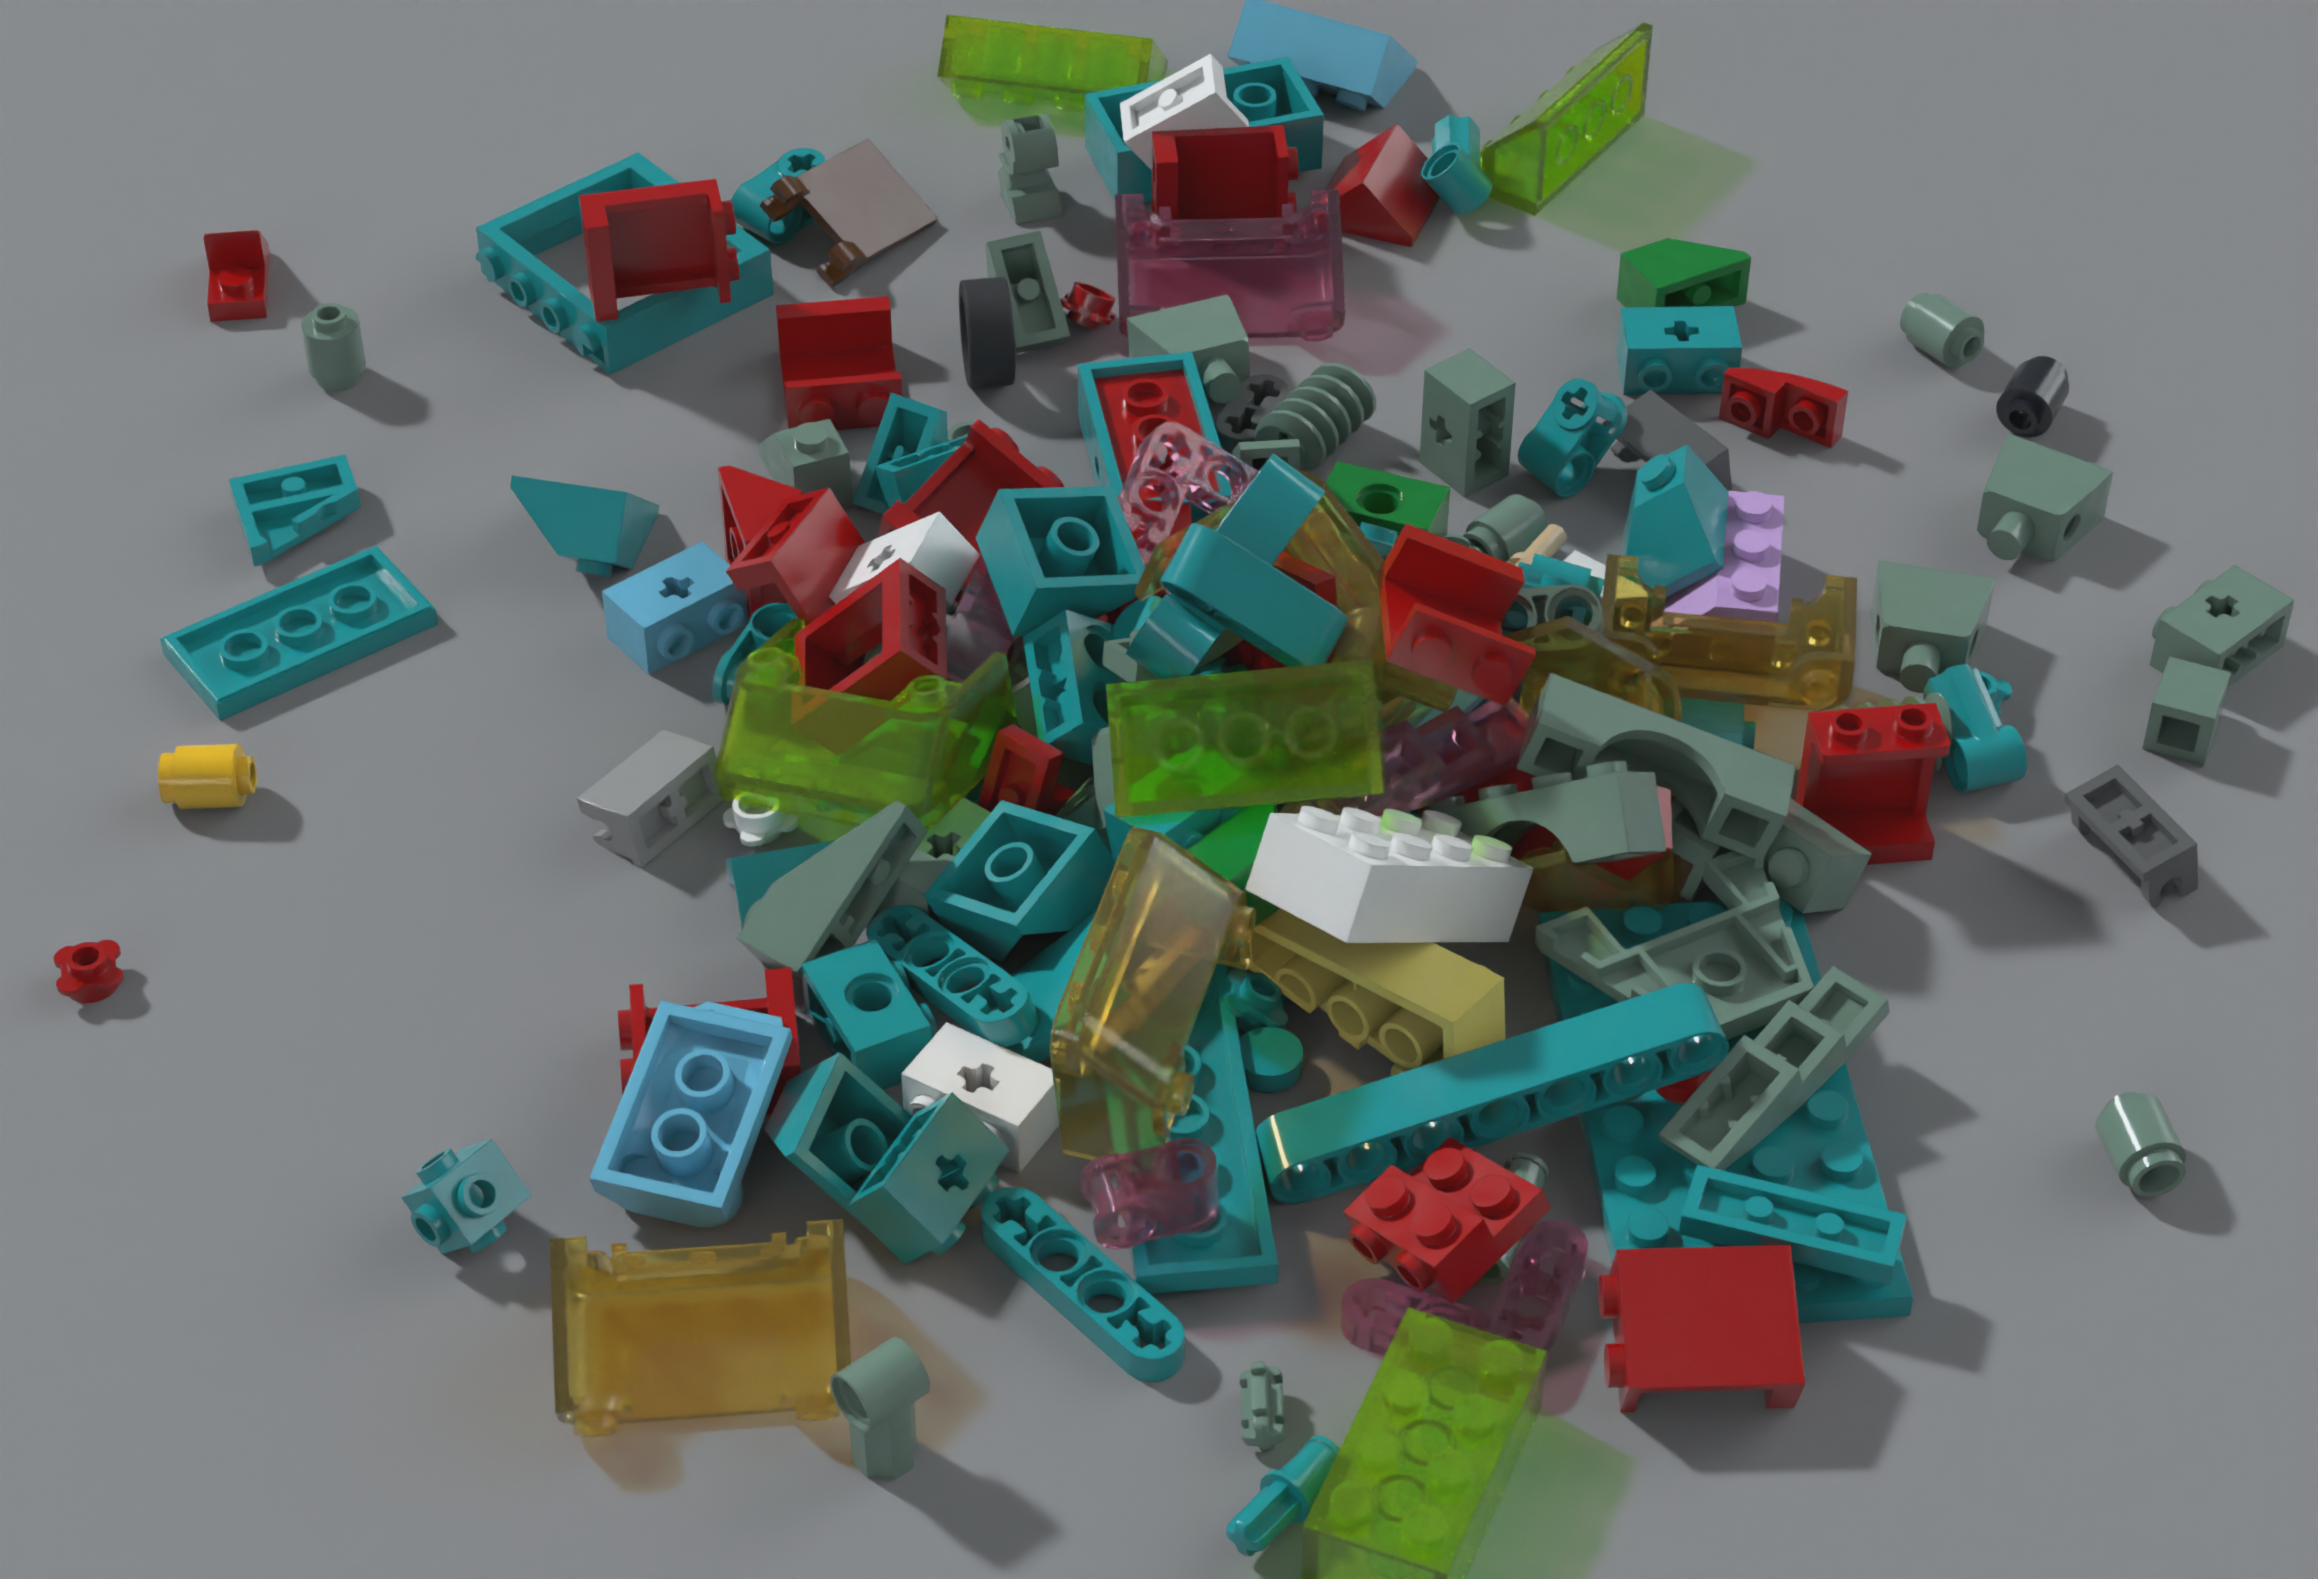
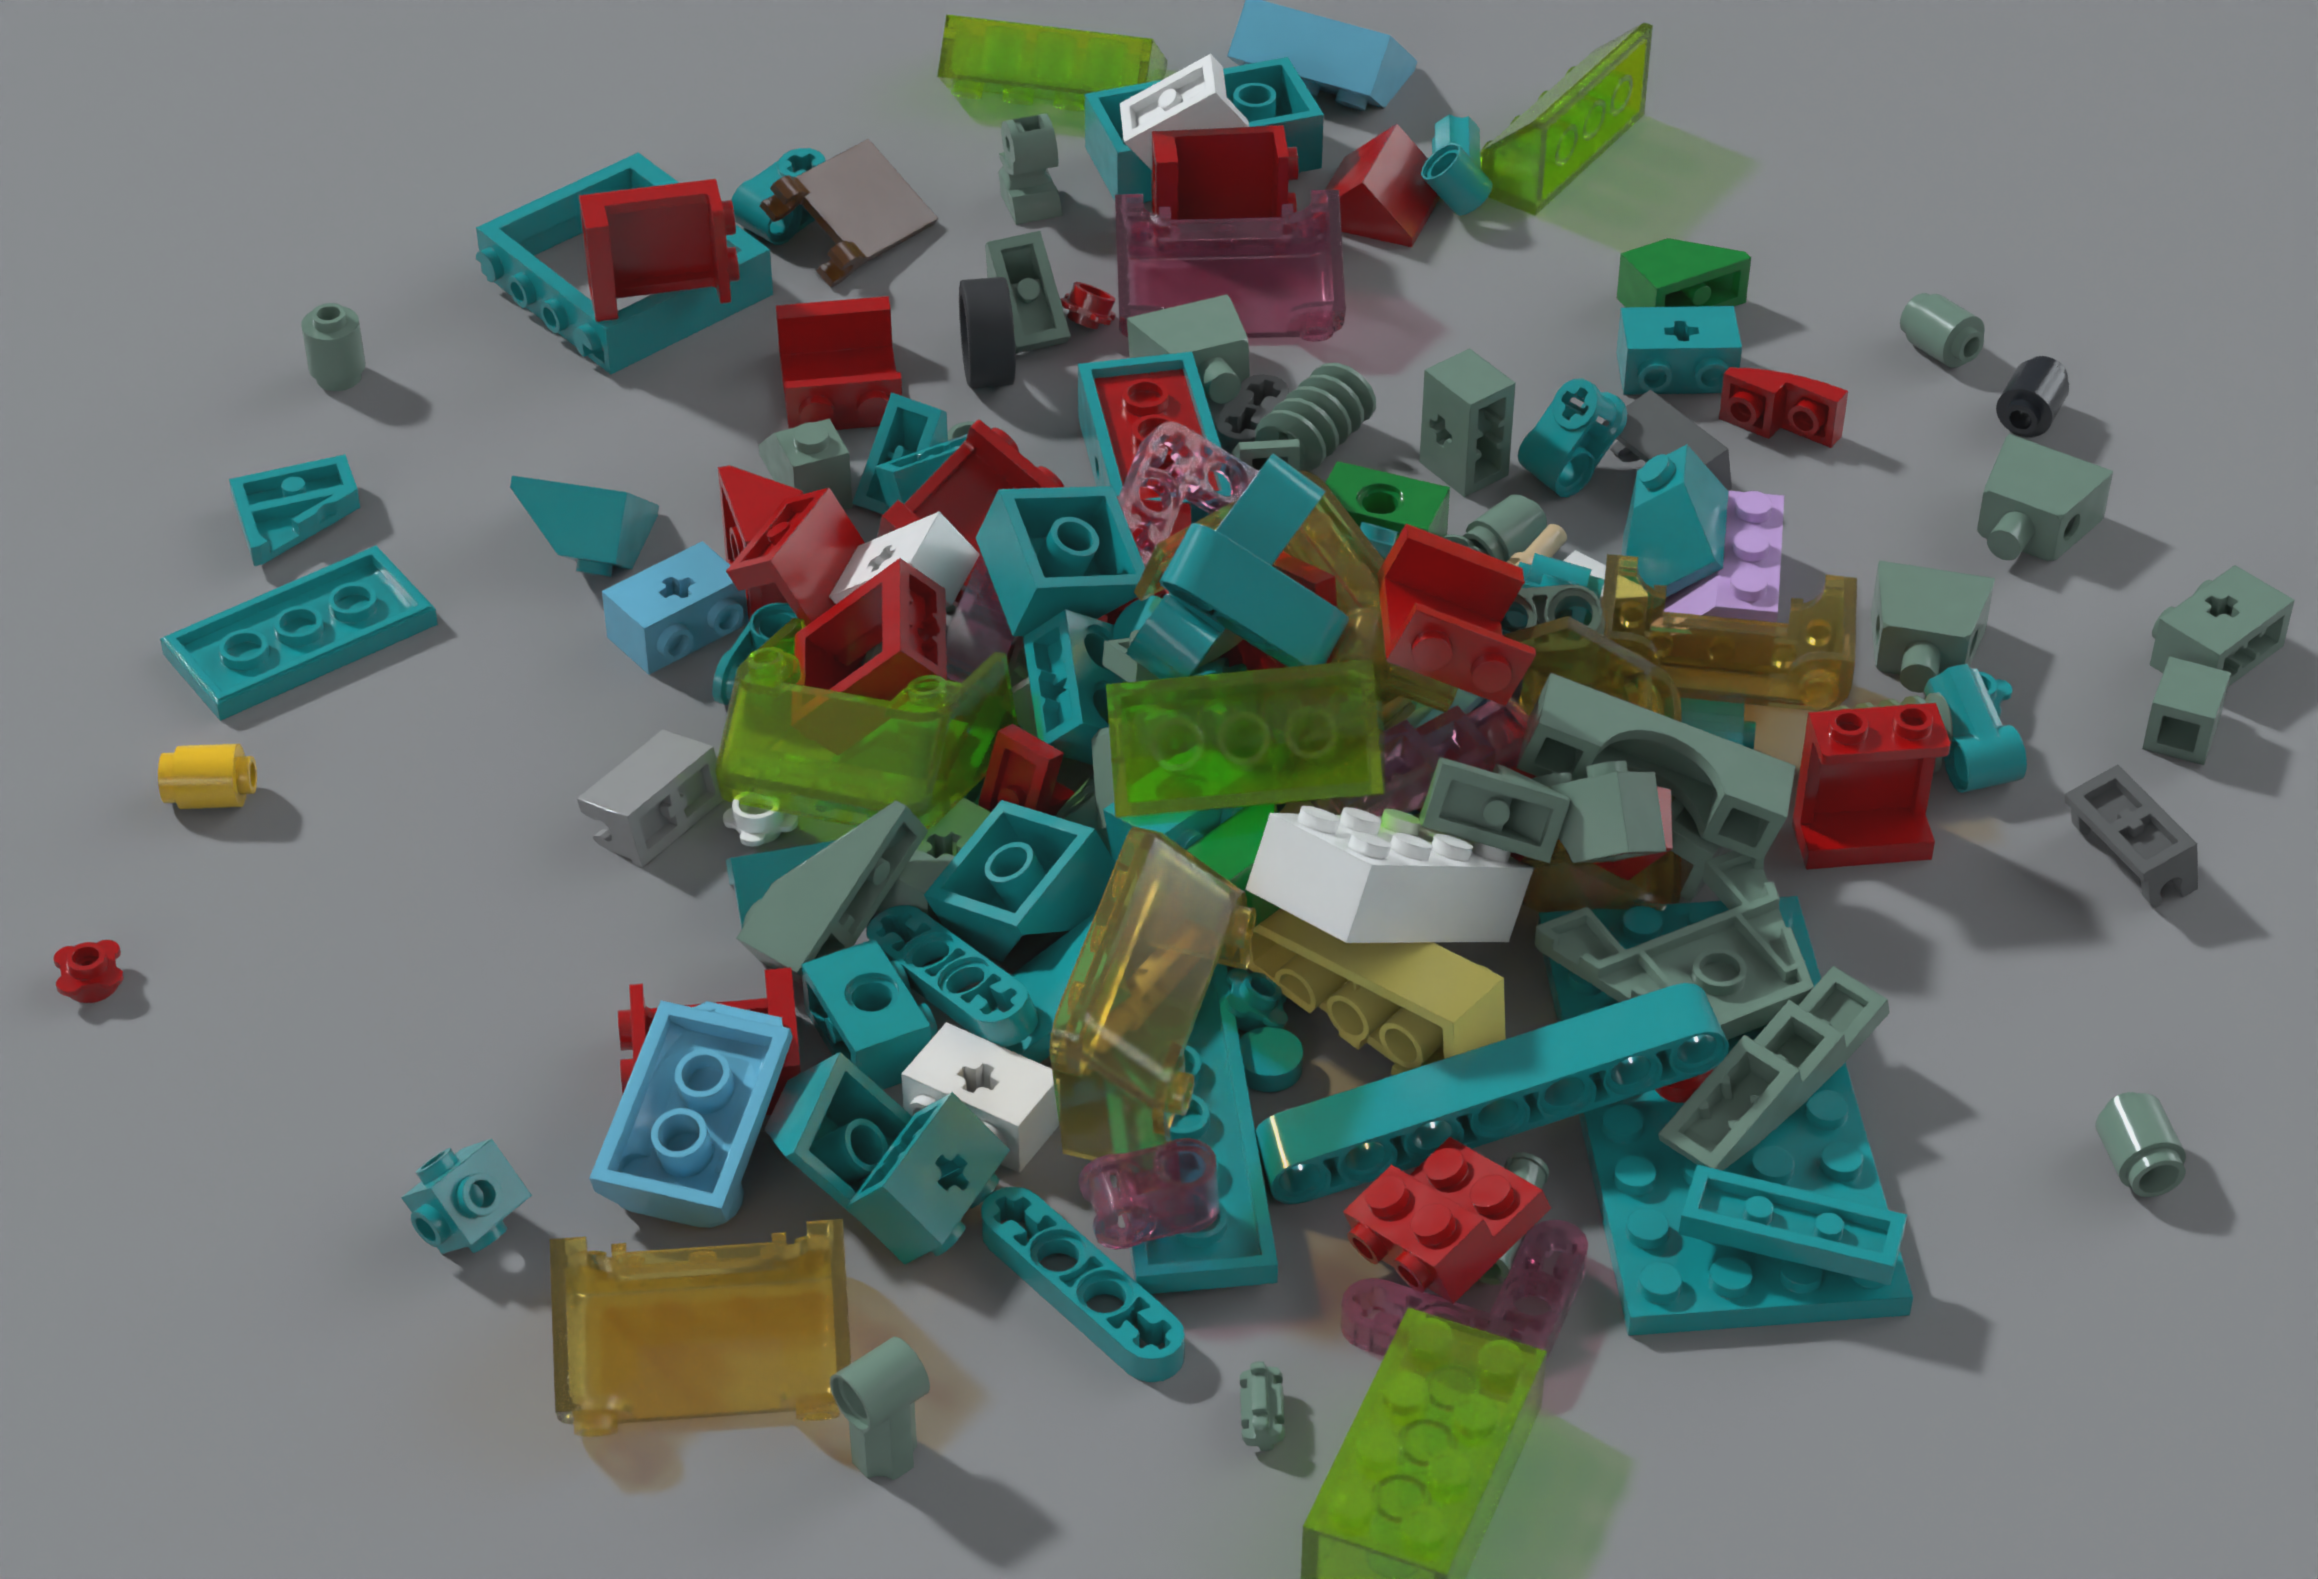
red slope [203,230,270,322] -> none
teal axle [1226,1435,1347,1556] -> none
red panel [1598,1245,1805,1412] -> none
sand green slope [1763,798,1872,913] -> none
none -> sand green slope [1419,757,1571,863]

